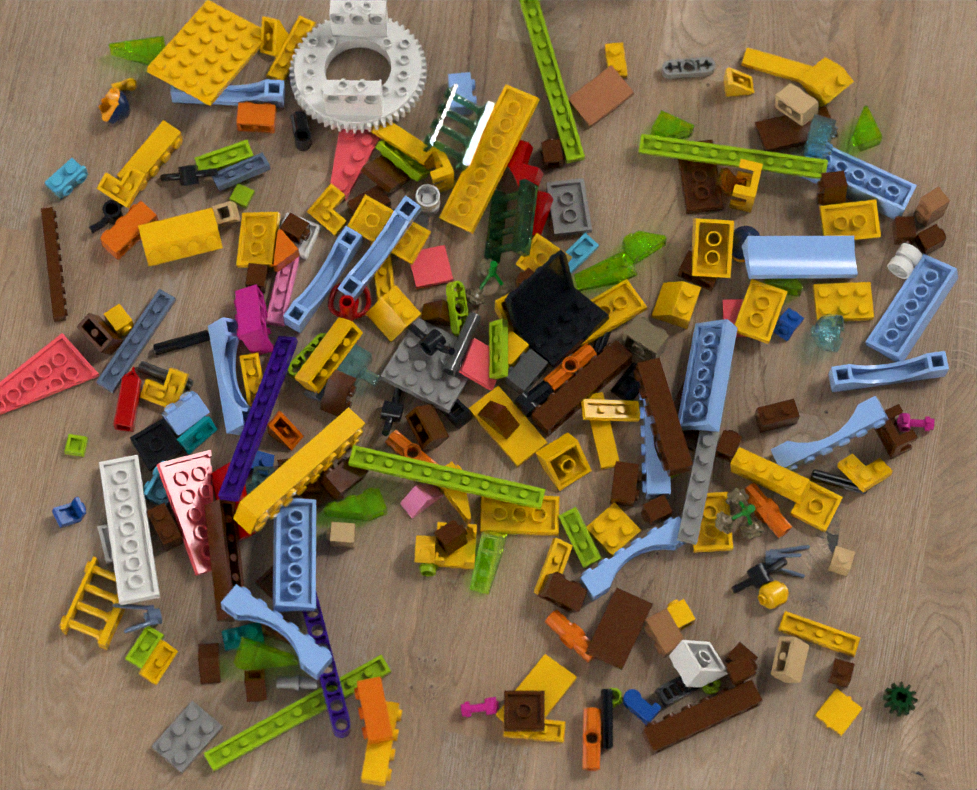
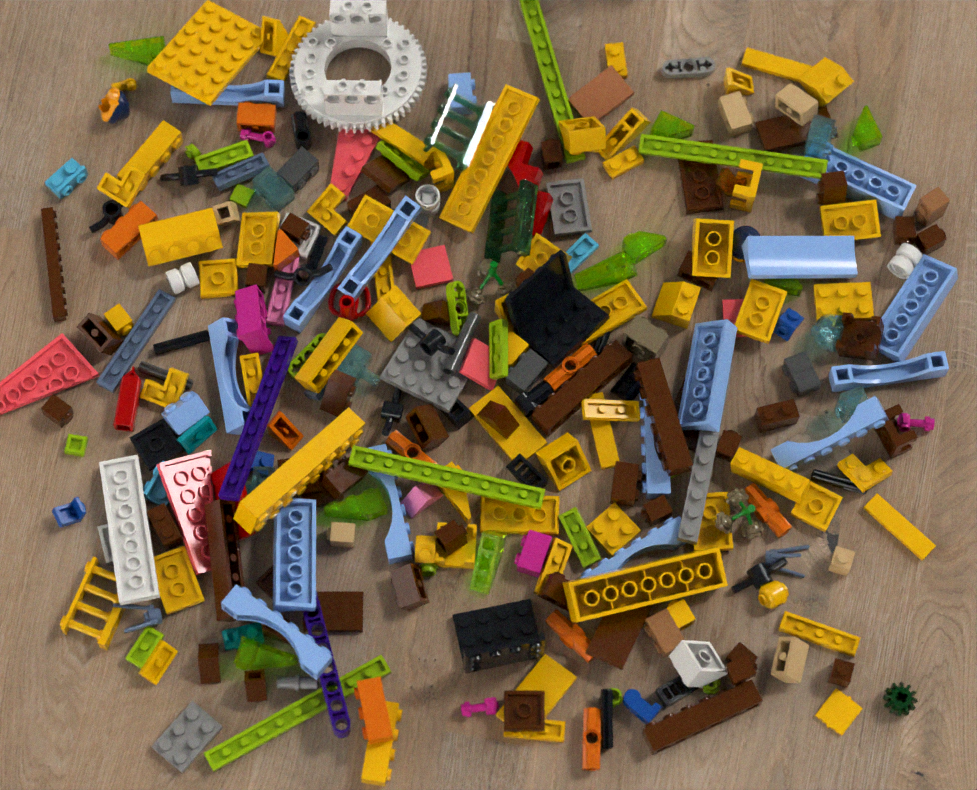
none -> reddish brown brick [41,394,74,428]
none -> yellow plate [154,545,205,615]
none -> white wheel [165,262,200,295]
none -> lime plate [184,143,201,160]
none -> yellow tile [198,258,239,299]
none -> dark pink bar [240,128,276,148]
none -> clear light blue brick [252,166,295,212]
none -> black piece [274,263,333,286]
none -> dark grey brick [277,147,319,194]
none -> reddish brown tile [303,591,364,632]
none -> black axle [307,234,328,270]
none -> light blue arch [368,444,415,565]
none -> reddish brown brick [390,563,430,611]
none -> black bracket [452,599,546,674]
none -> black slope [506,454,548,488]
none -> dark pink brick [514,529,552,578]
none -> yellow slope [559,116,606,155]
none -> yellow brick [563,547,728,623]
none -> yellow slope [598,108,650,160]
none -> yellow plate [602,145,644,180]
none -> tan brick [717,91,754,137]
none -> dark grey brick [782,351,821,397]
none -> clear light blue brick [834,386,868,423]
none -> reddish brown panel [835,312,884,361]
none -> yellow tile [863,493,936,561]

